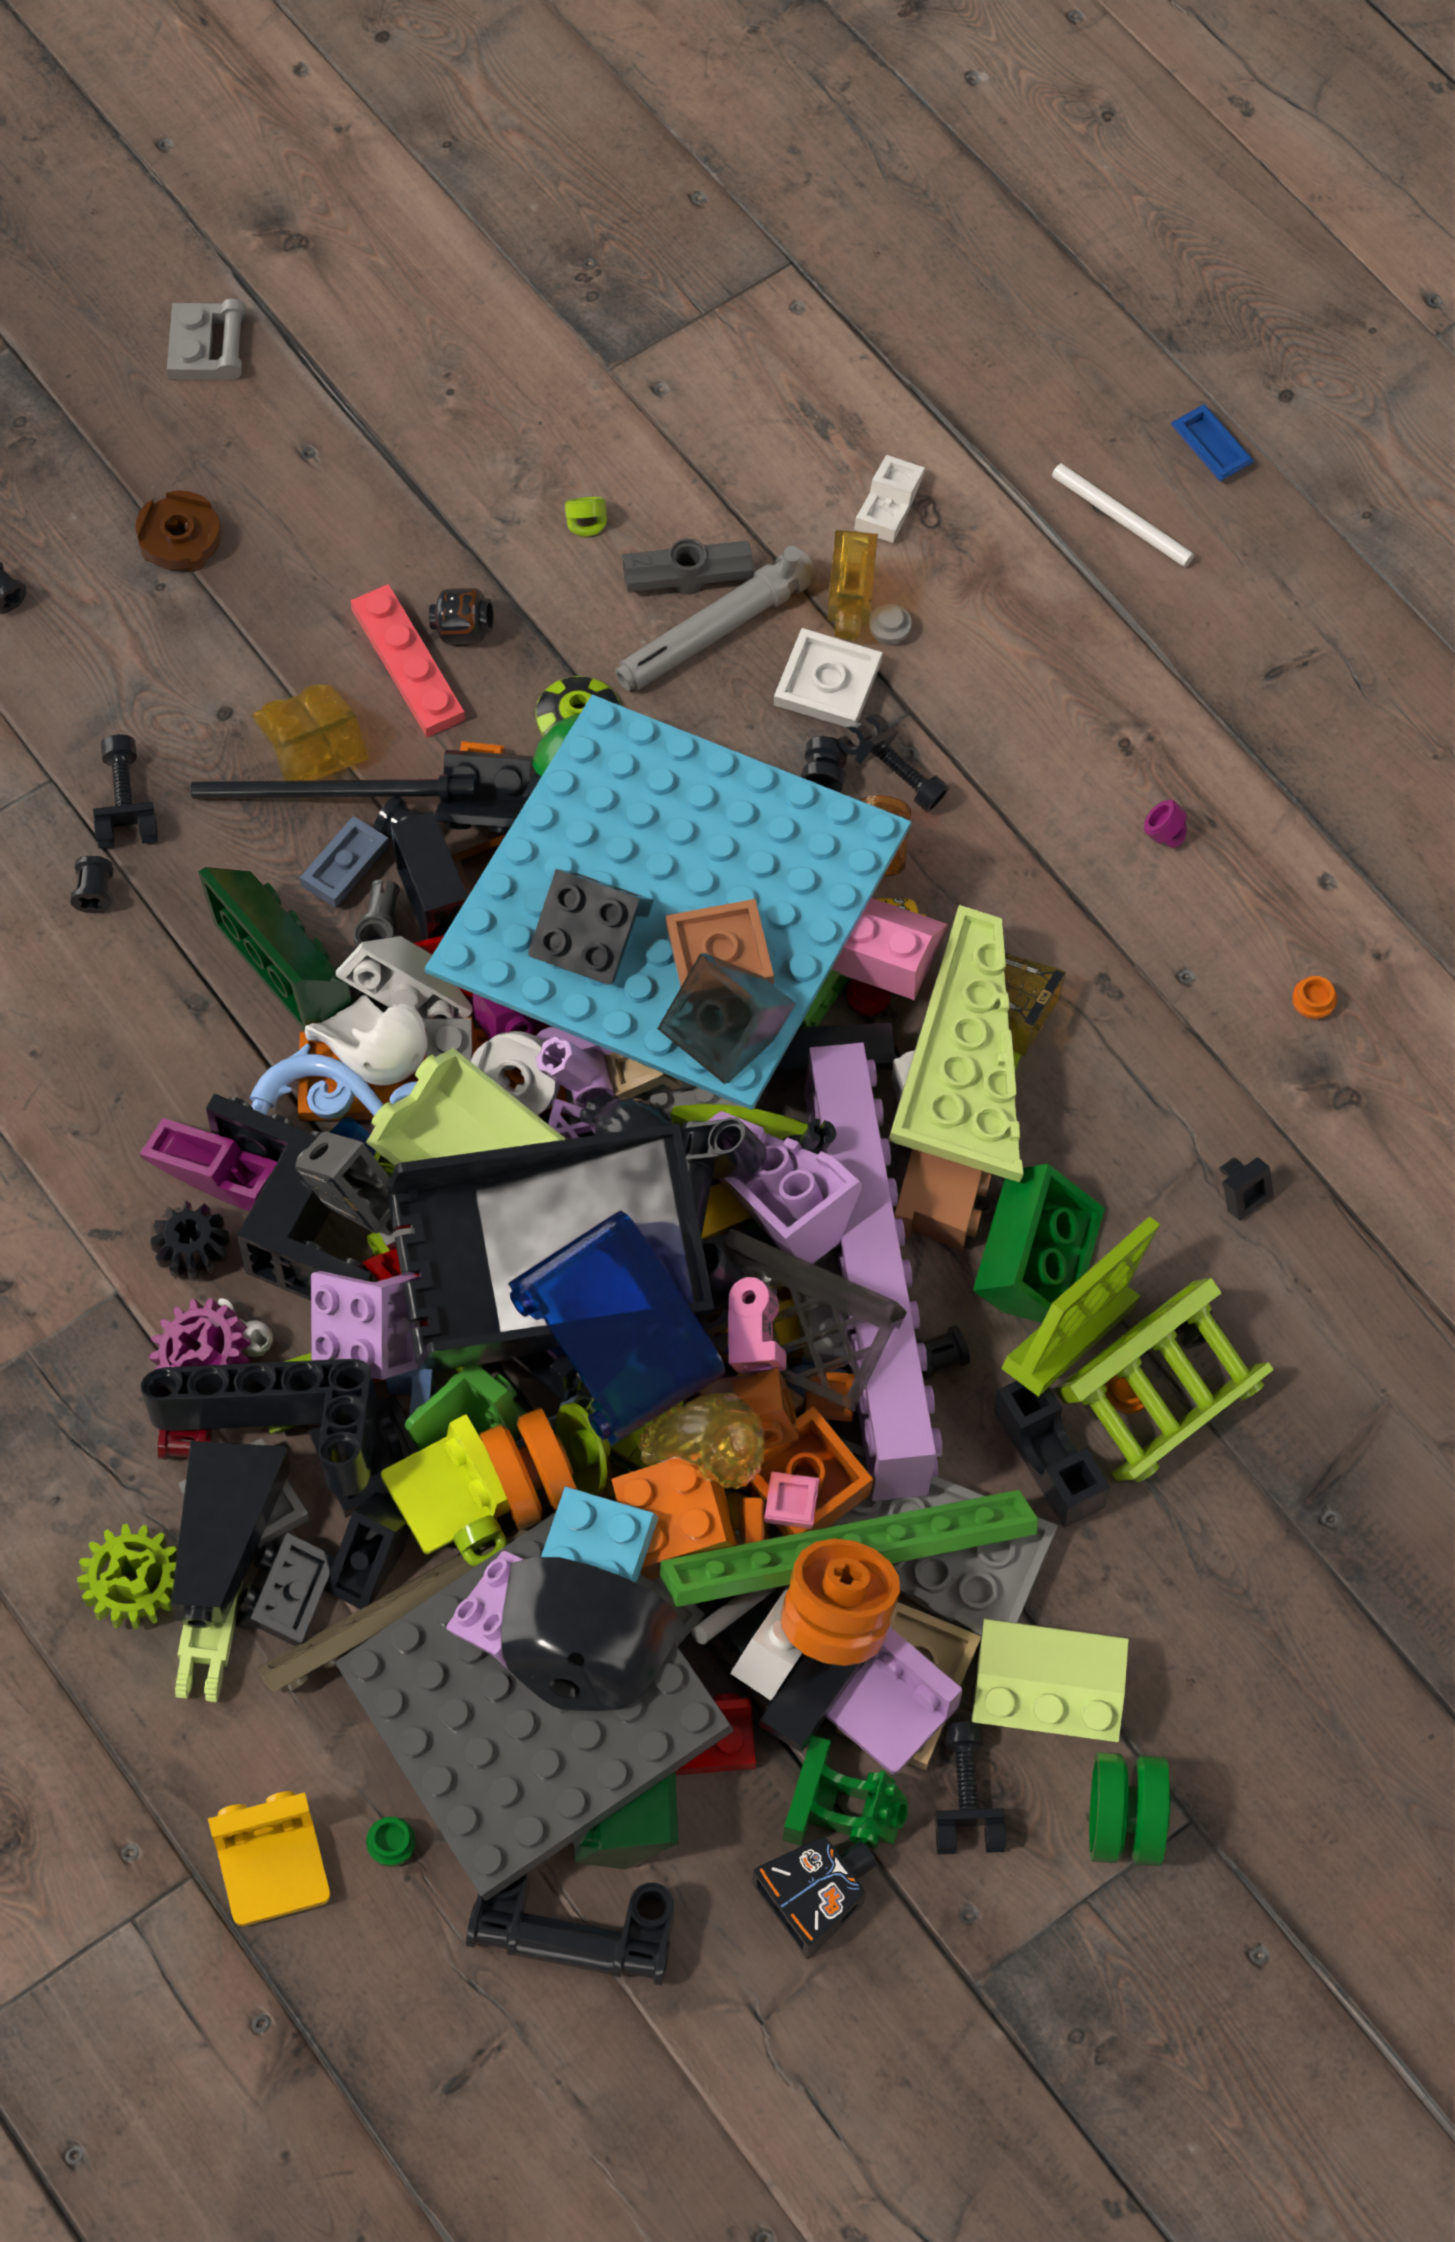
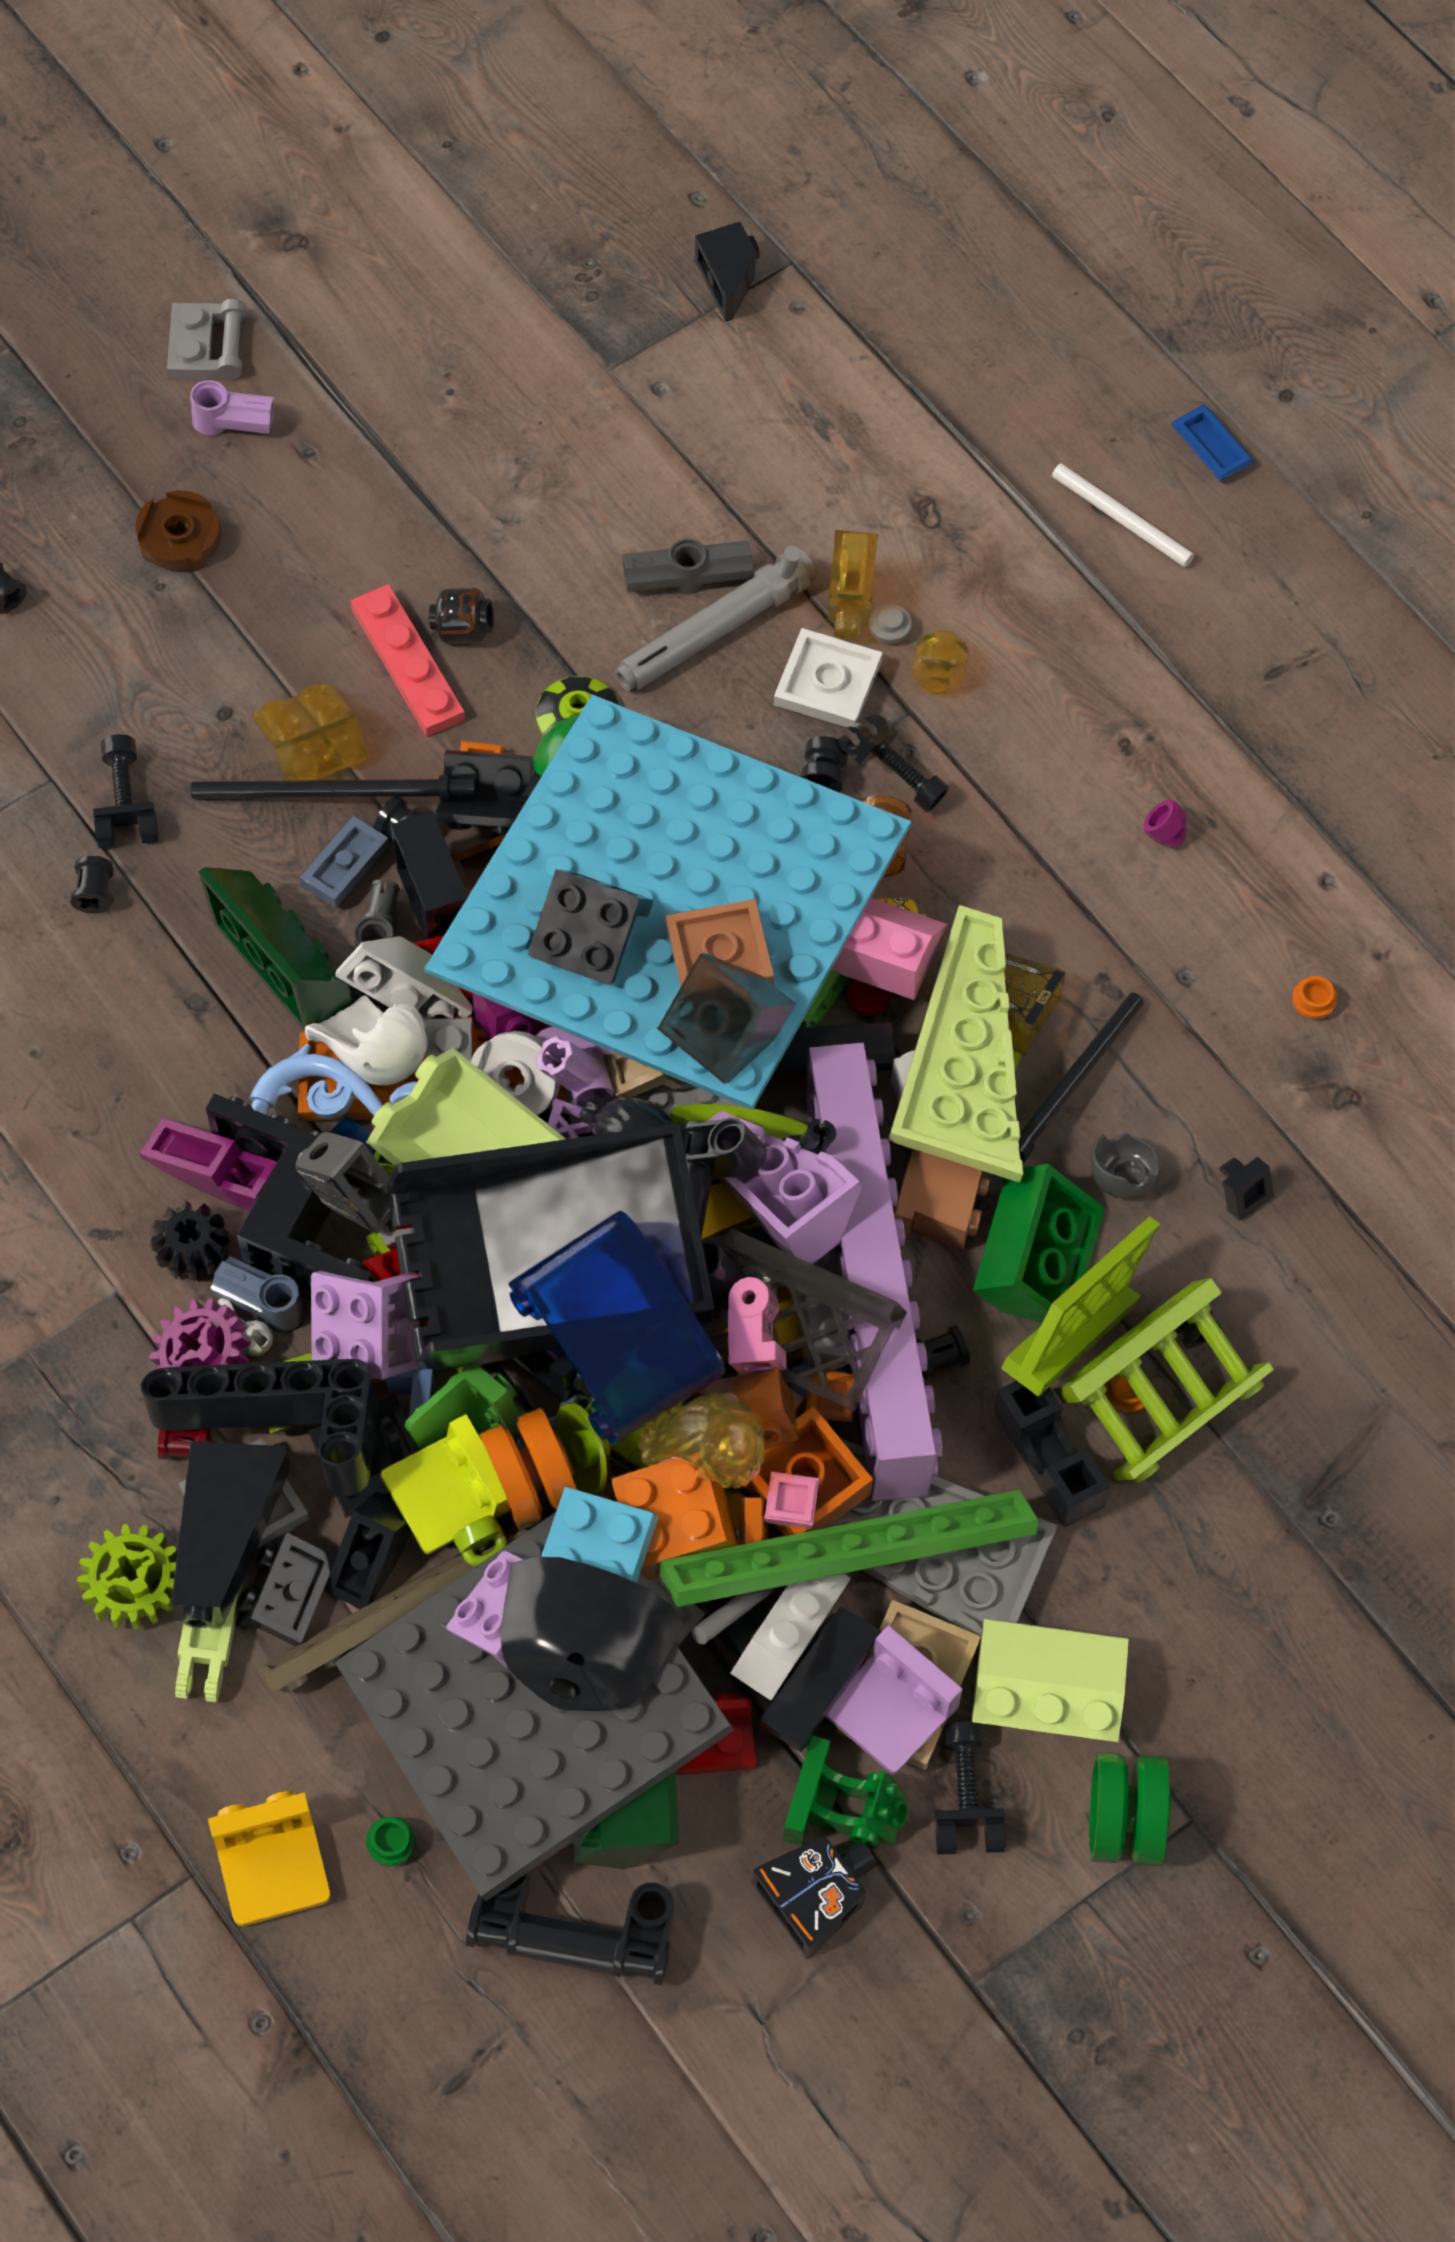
lime tile [564,496,607,537] -> none
orange wheel [781,1538,900,1666] -> none
white slope [854,455,925,543] -> none
none -> lavender piece [190,380,274,436]
none -> sand blue piece [210,1256,305,1332]
none -> black slope [695,221,760,322]
none -> clear yellow head [911,630,969,695]
none -> black bar [986,992,1144,1185]
none -> dark grey hair [1090,1132,1161,1198]

